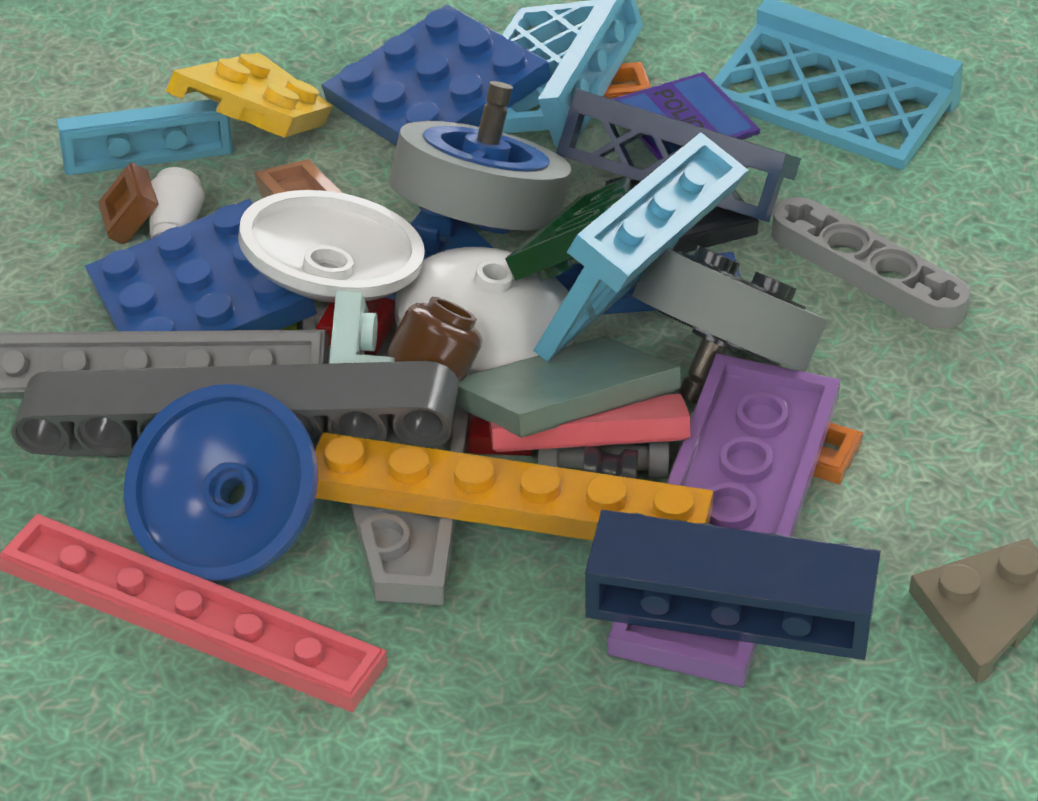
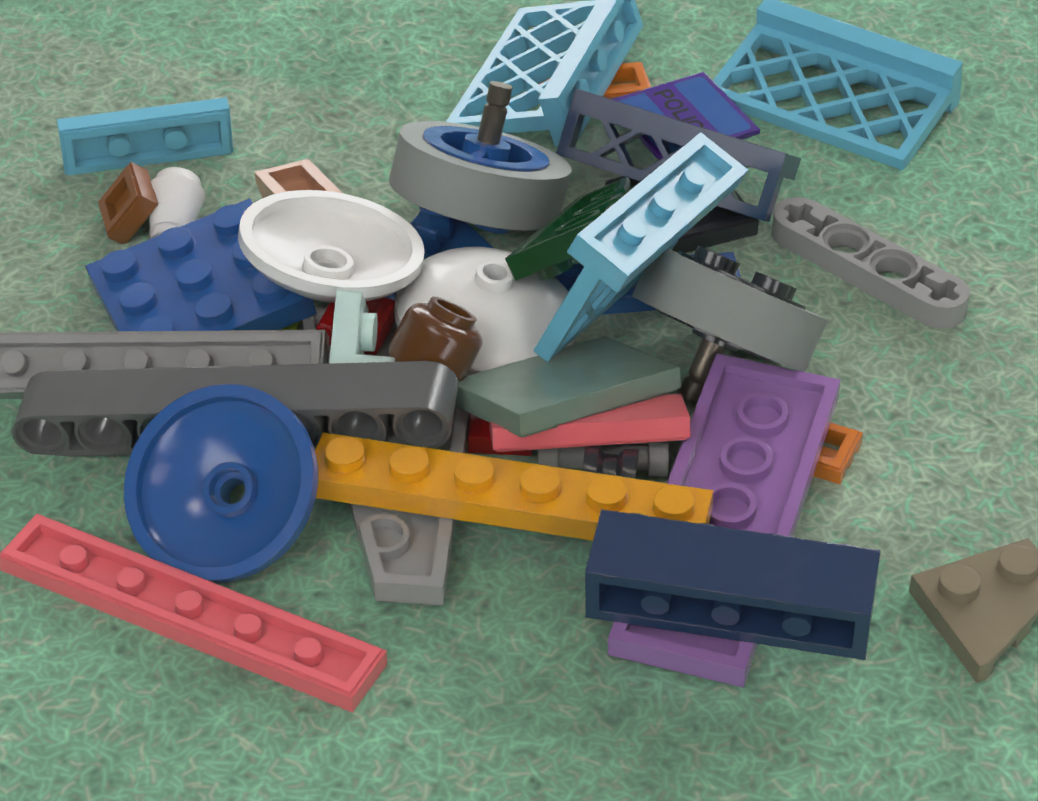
yellow wing [166,52,333,138] -> none
blue plate [321,4,552,146] -> none

